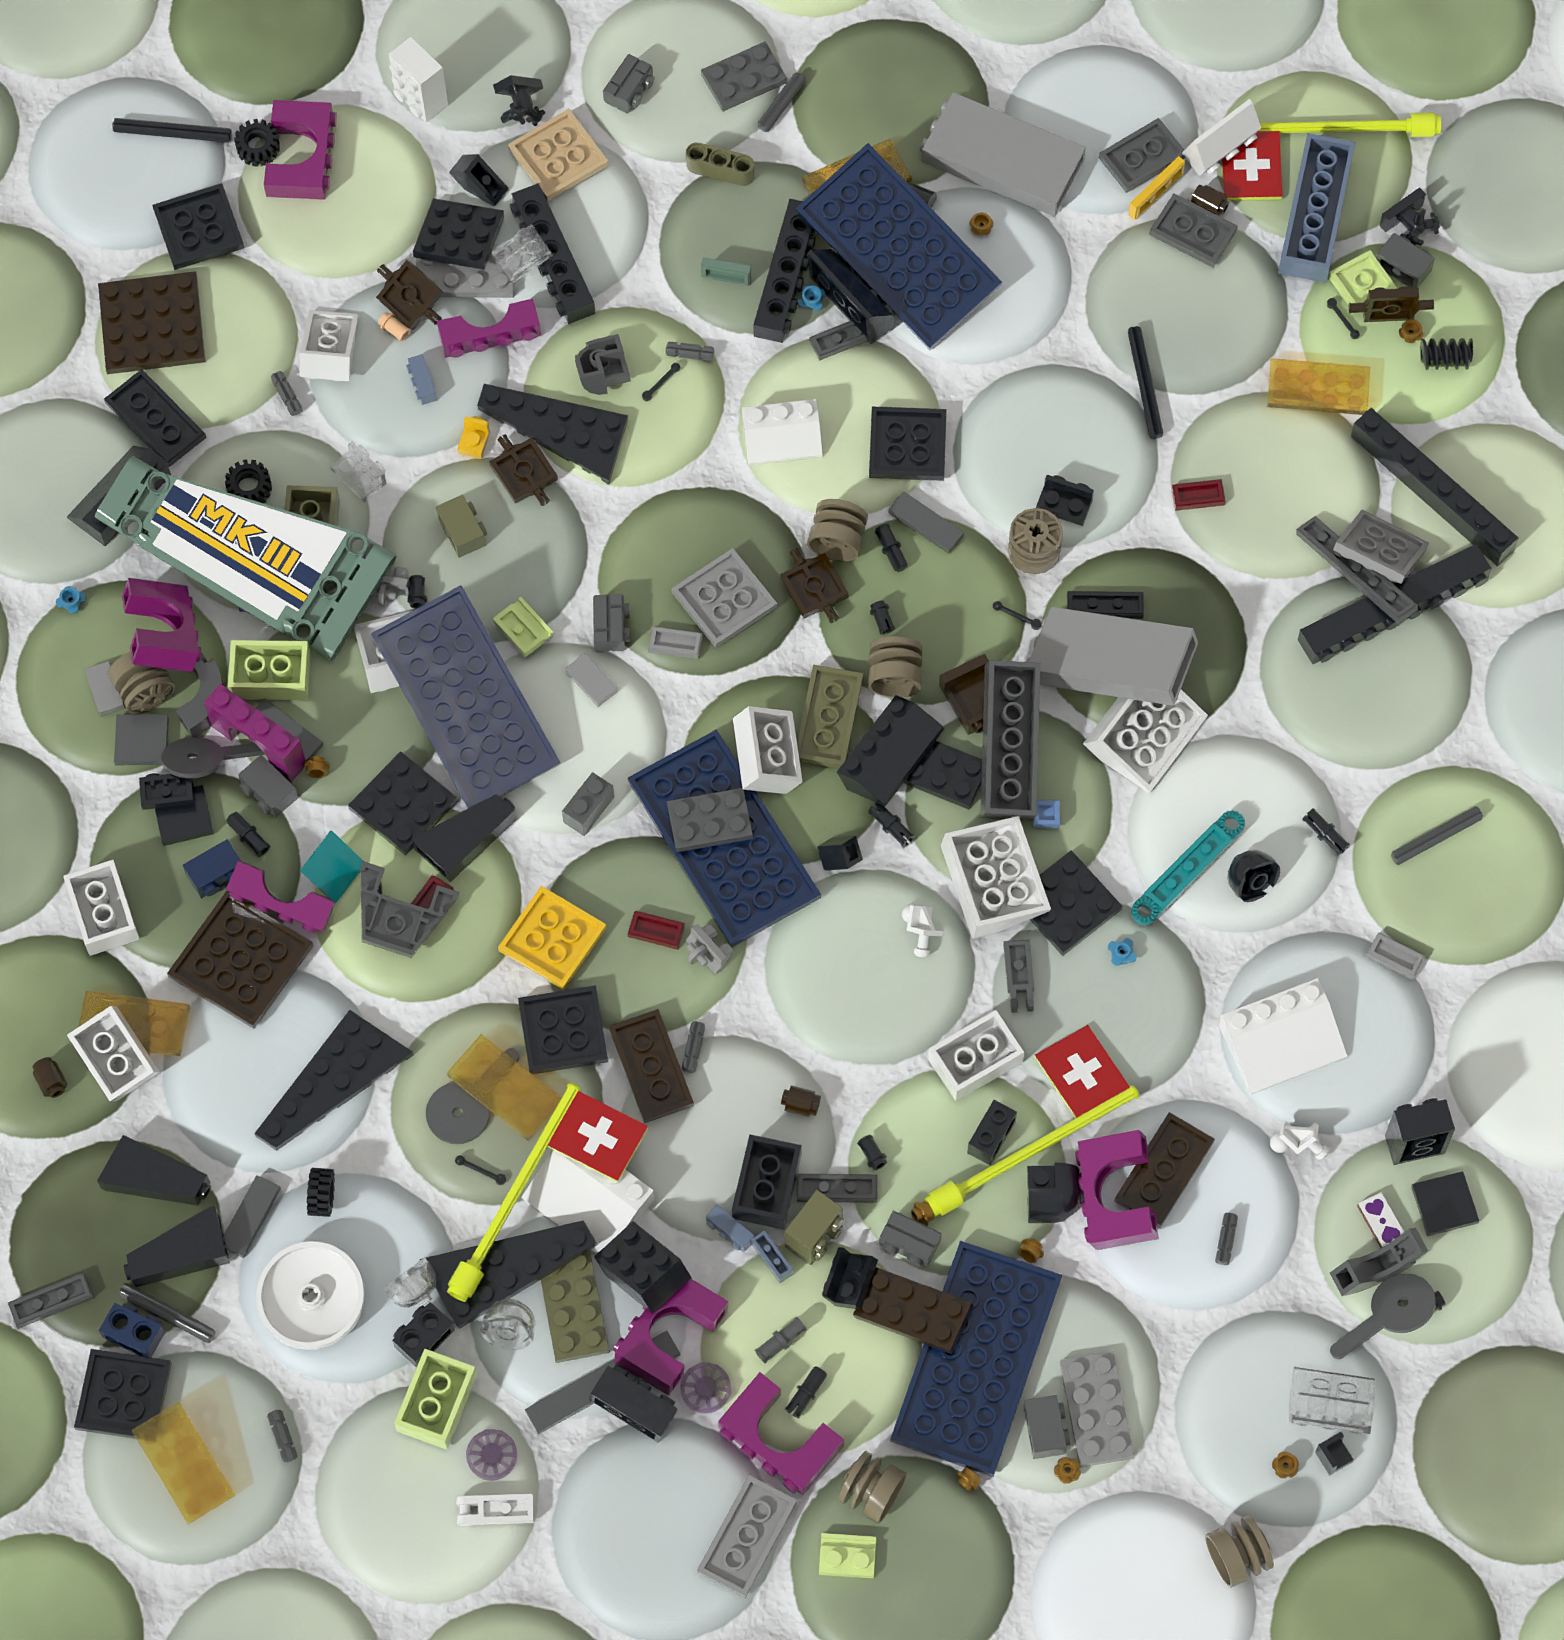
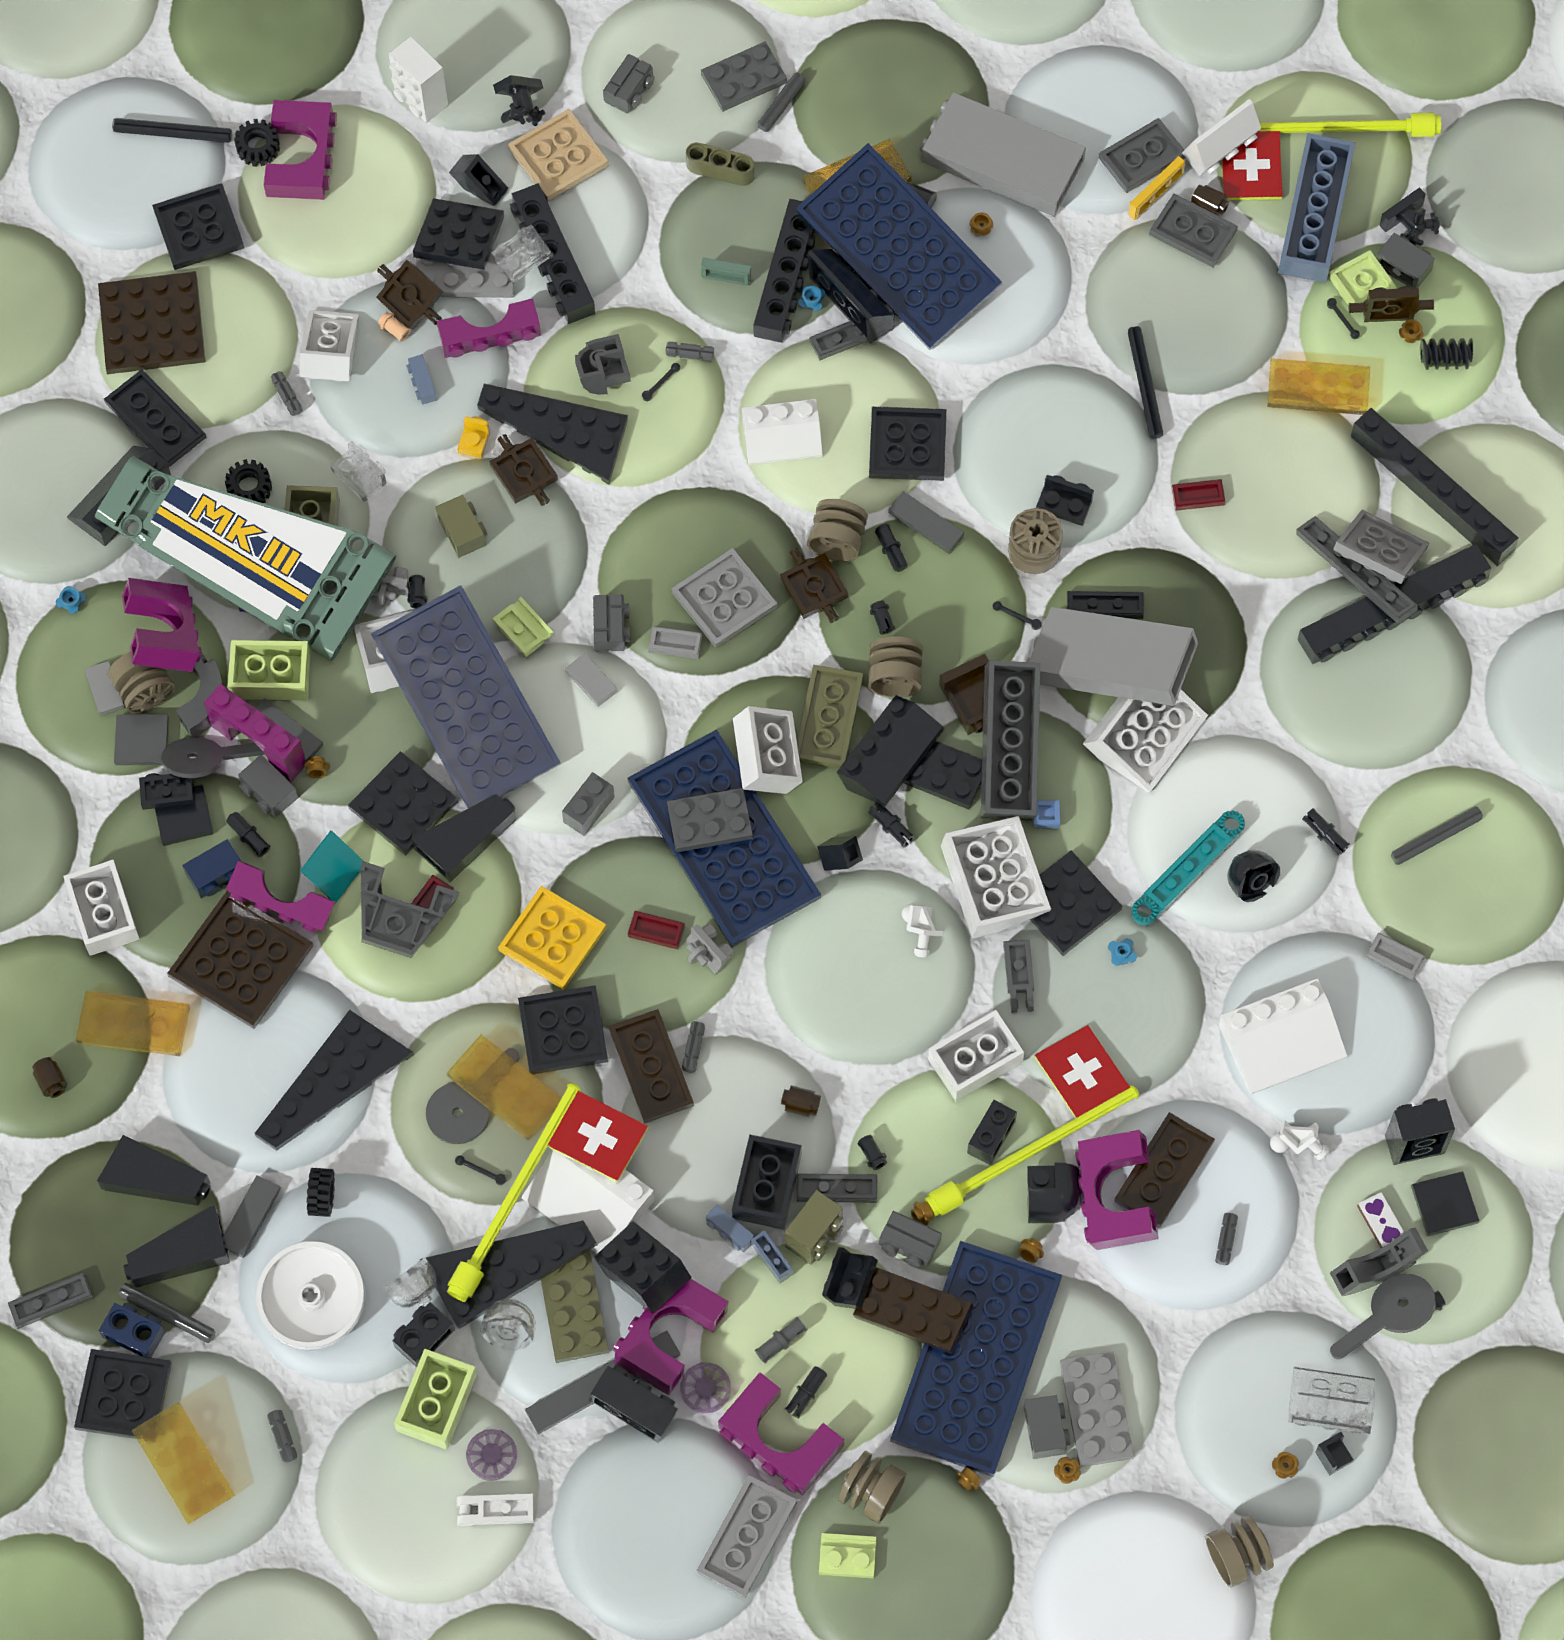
white brick [67,1006,160,1102] -> none

